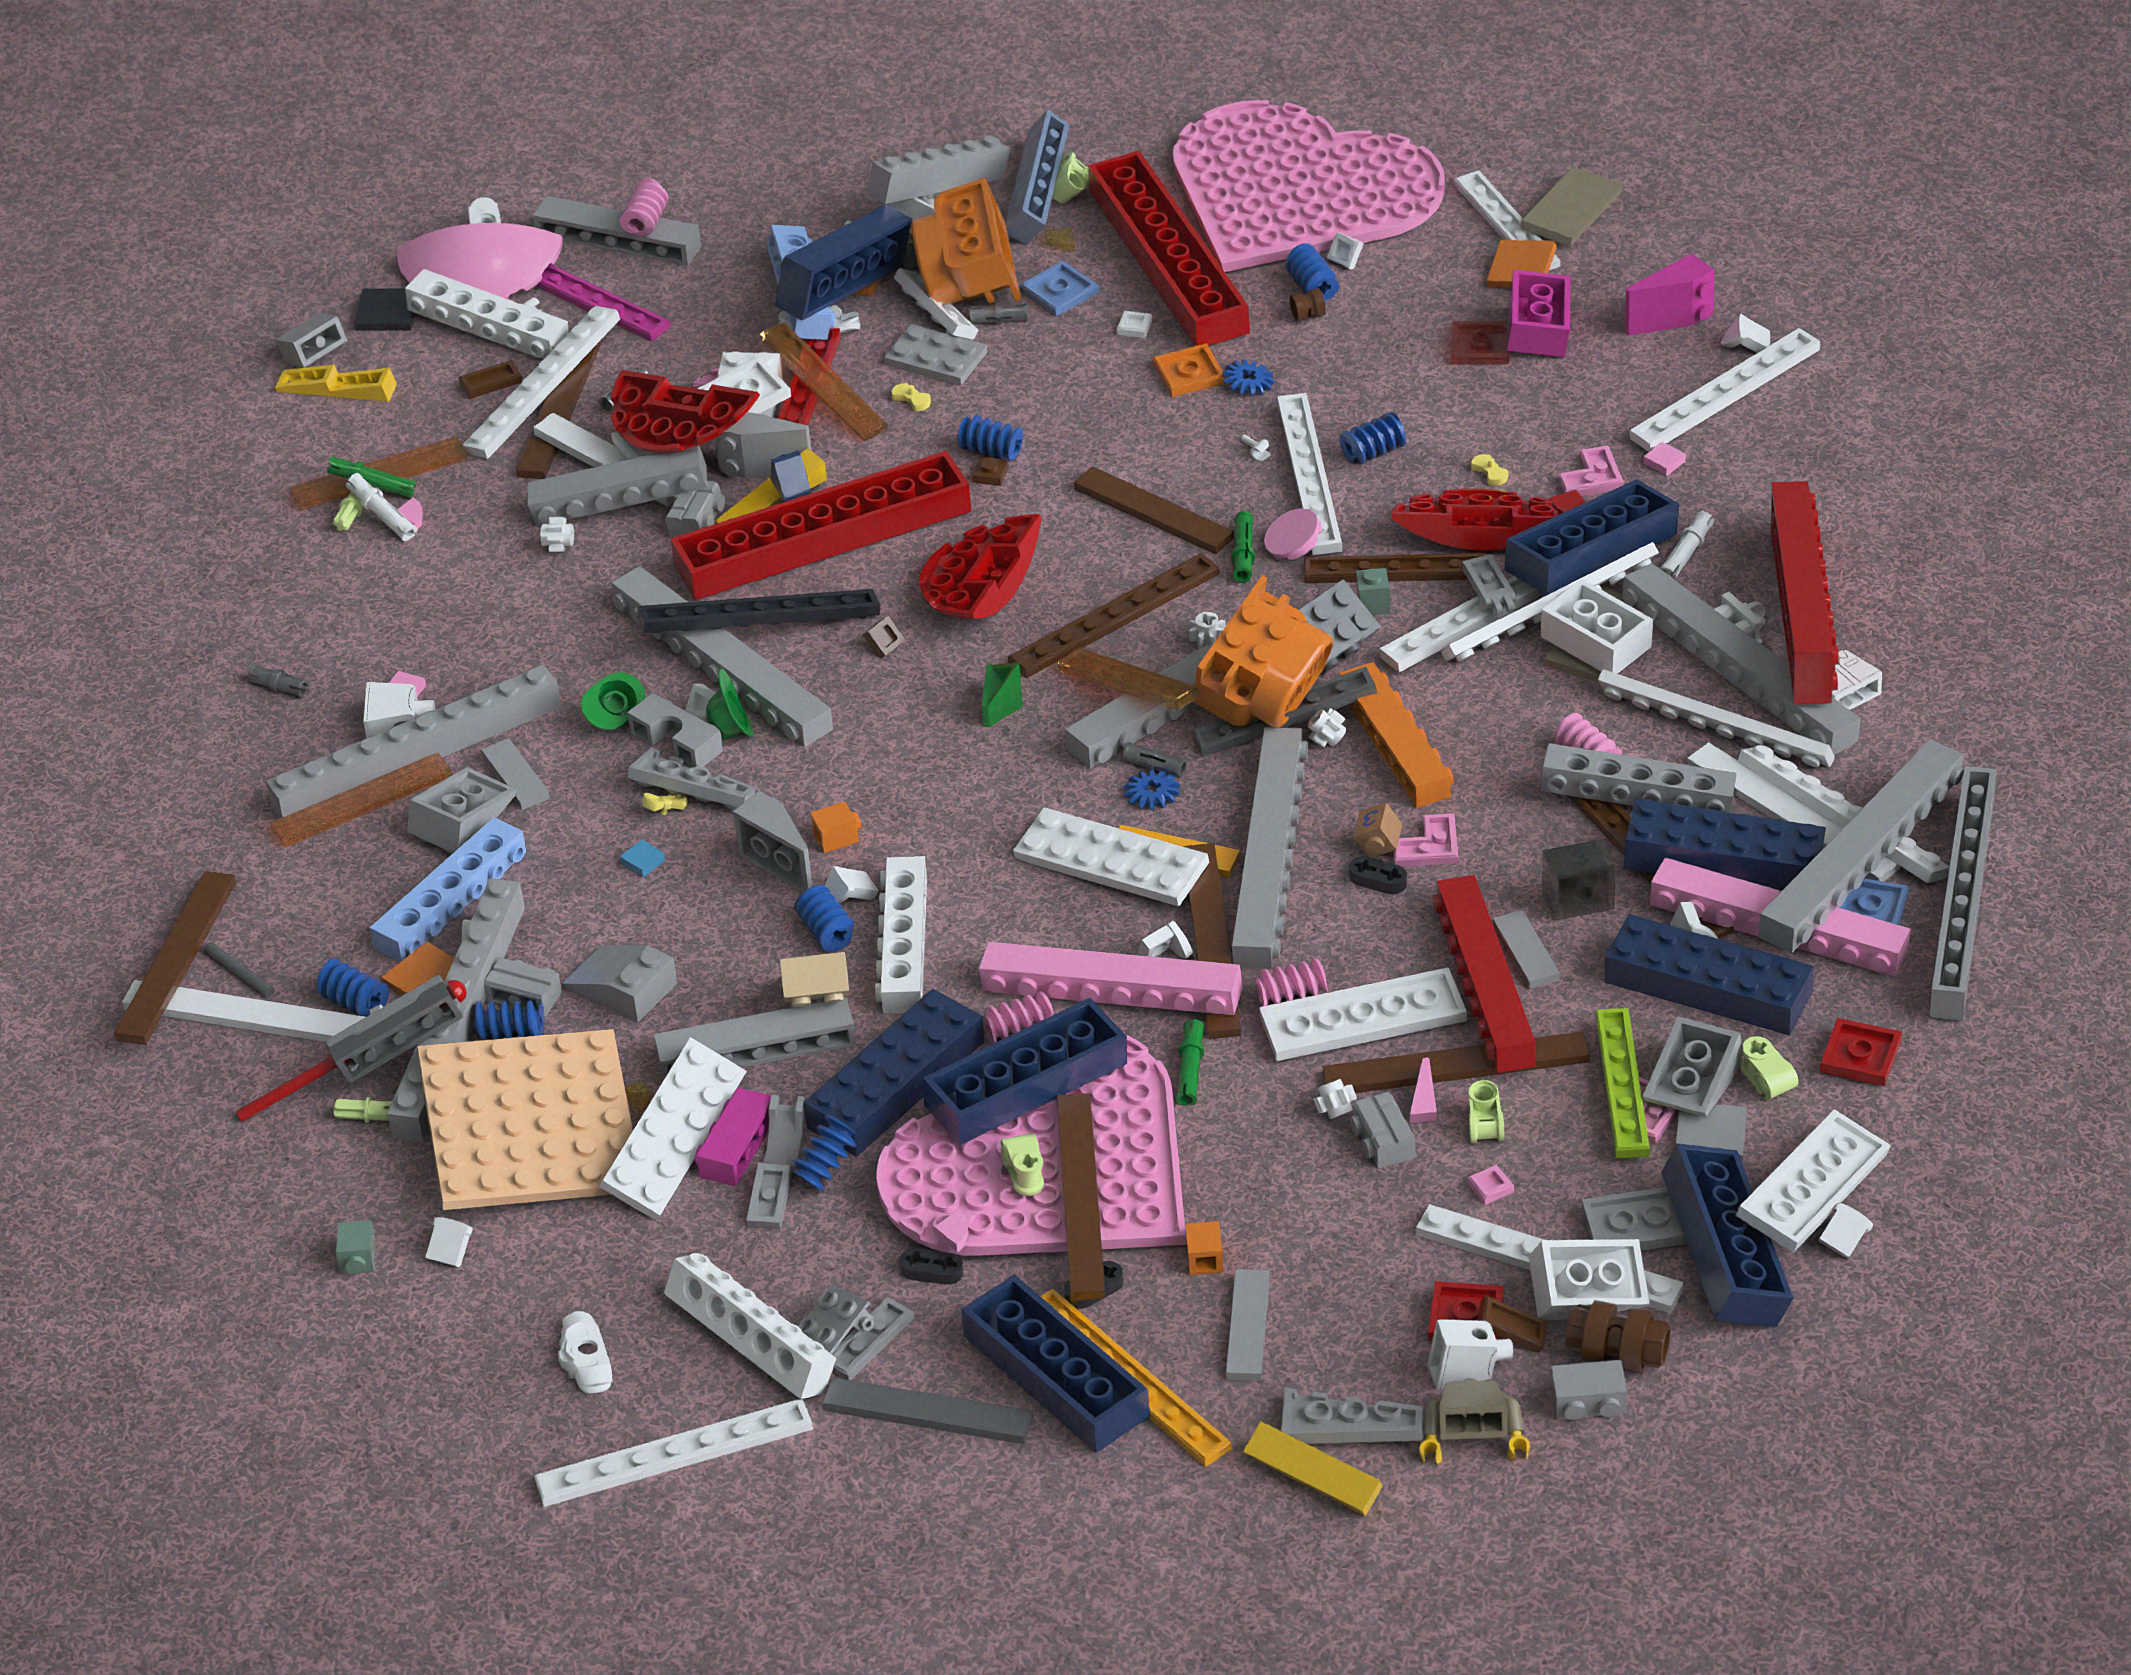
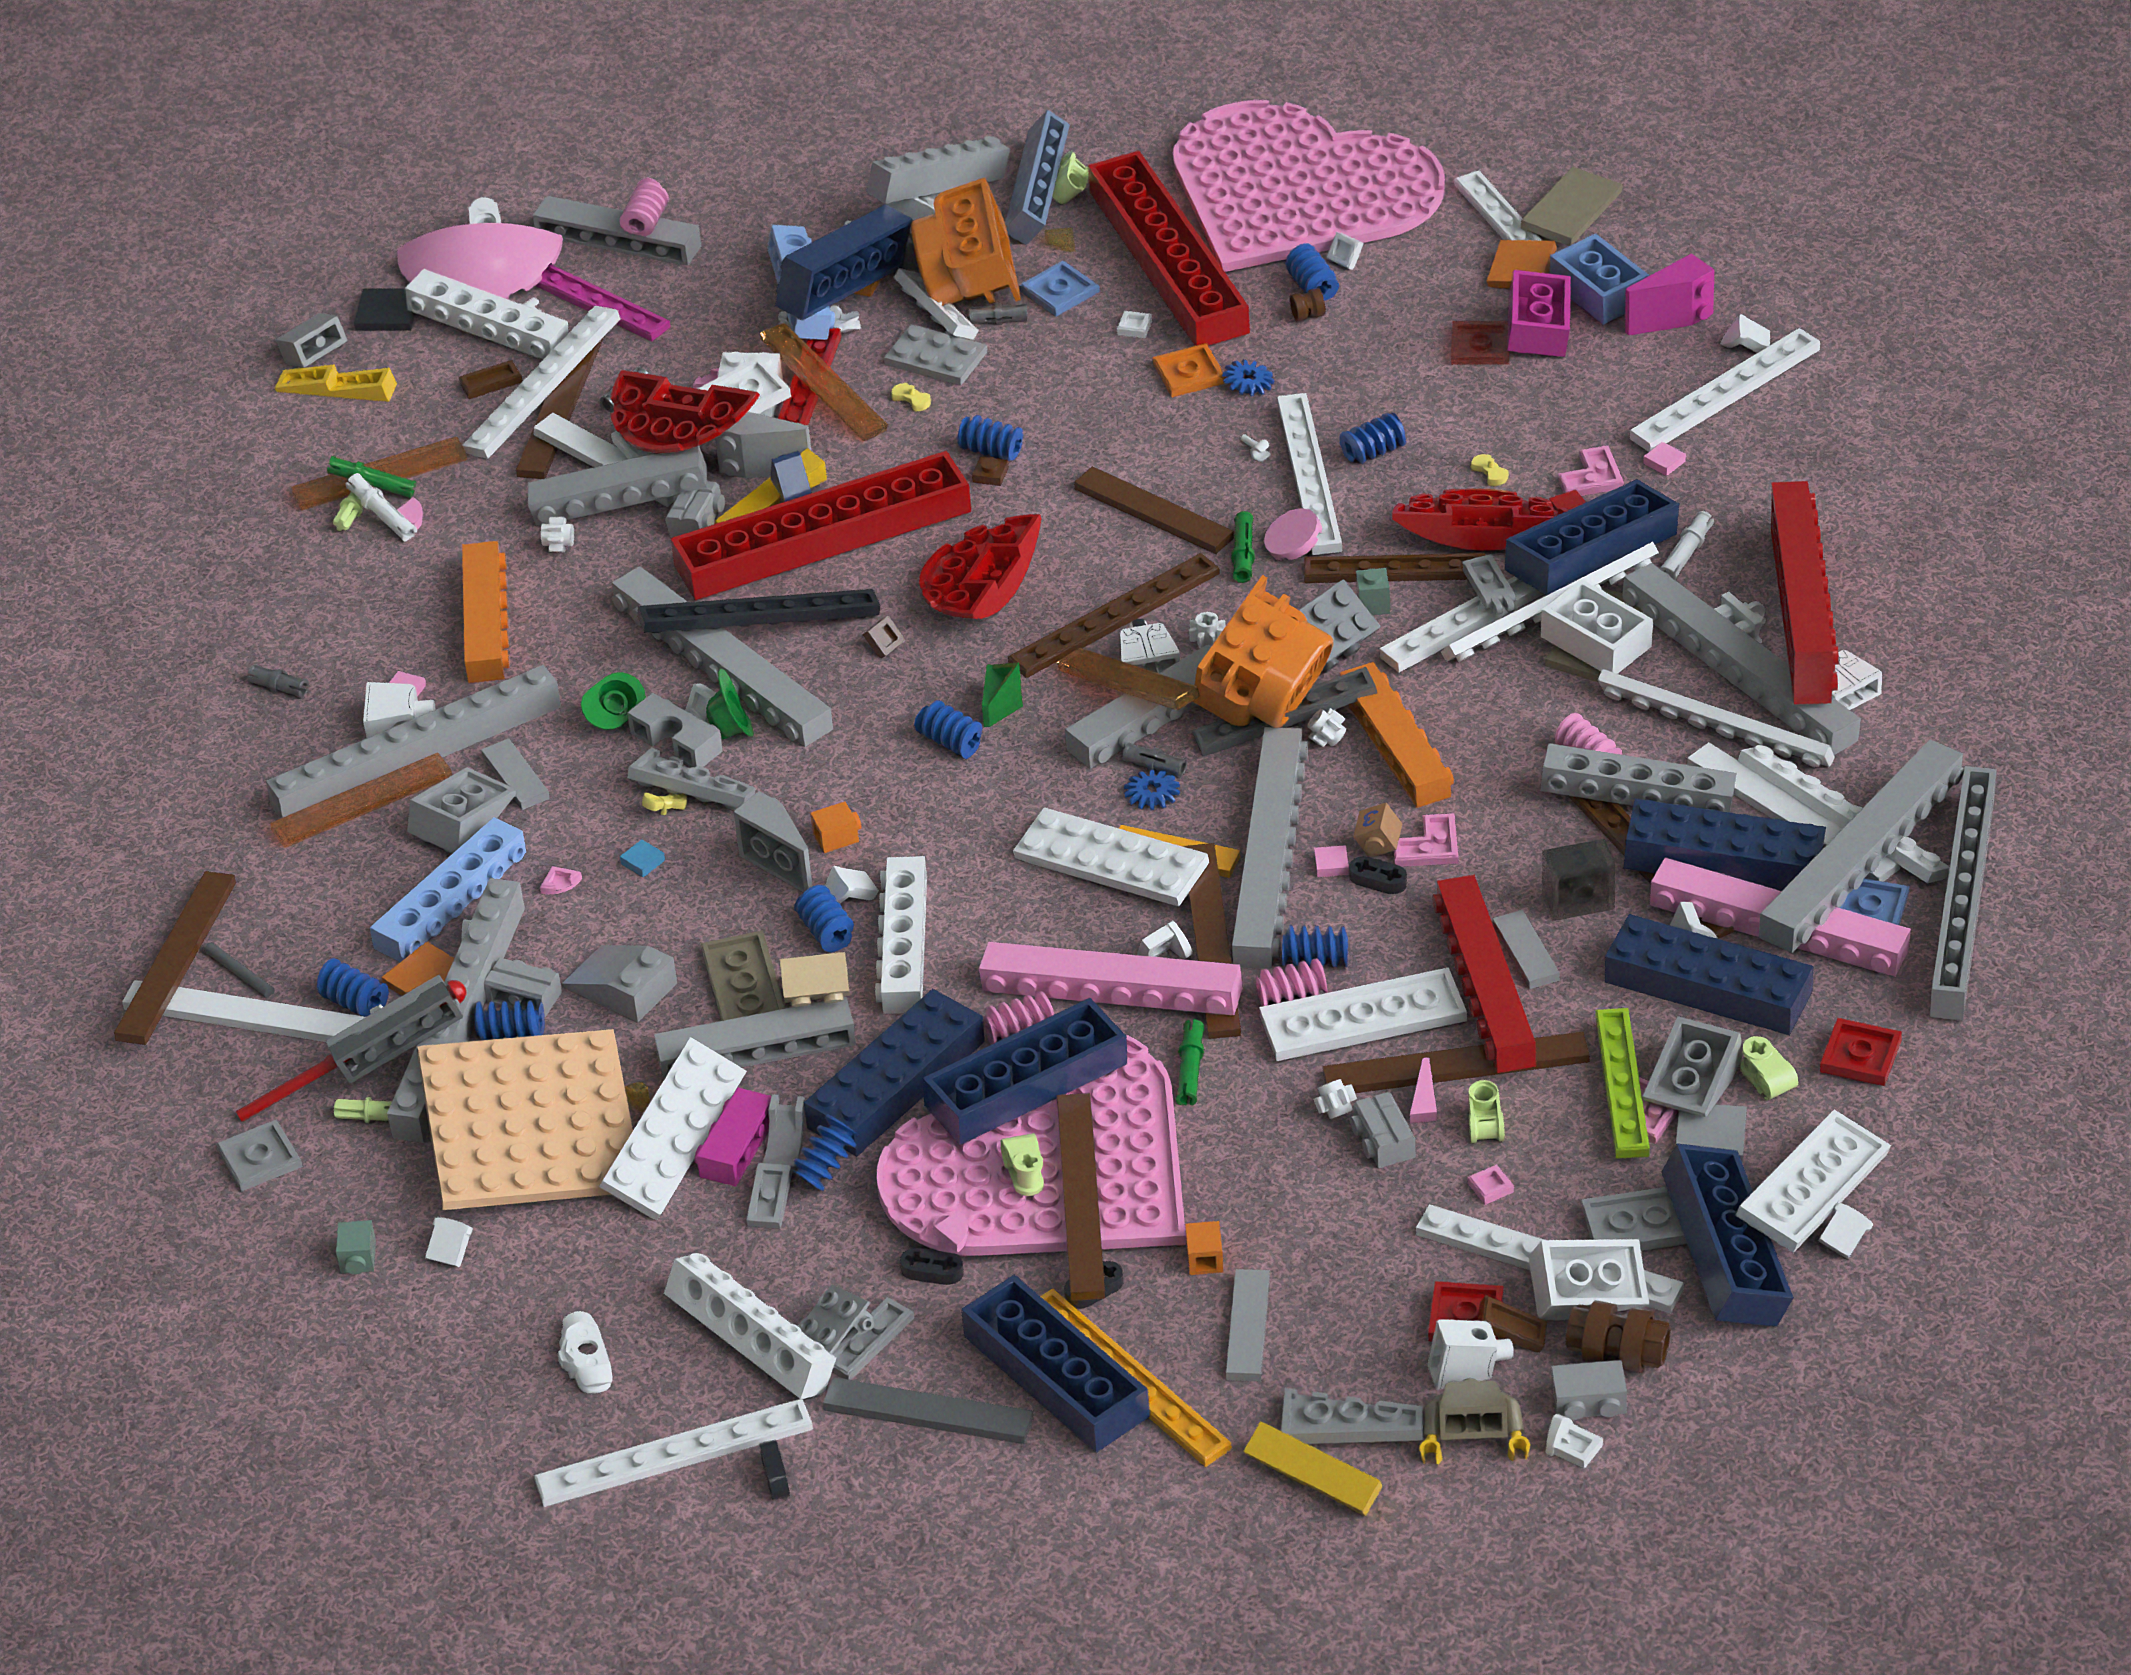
none -> light grey tile [216,1119,303,1192]
none -> orange brick [462,541,510,683]
none -> bright pink tile [540,866,582,895]
none -> dark tan tile [700,930,785,1021]
none -> black beam [759,1439,790,1500]
none -> blue piece [914,700,982,759]
none -> white torso [1120,619,1180,684]
none -> blue piece [1282,925,1348,968]
none -> bright pink tile [1314,845,1349,877]
none -> white tile [1546,1414,1603,1468]
none -> medium blue brick [1550,234,1649,324]

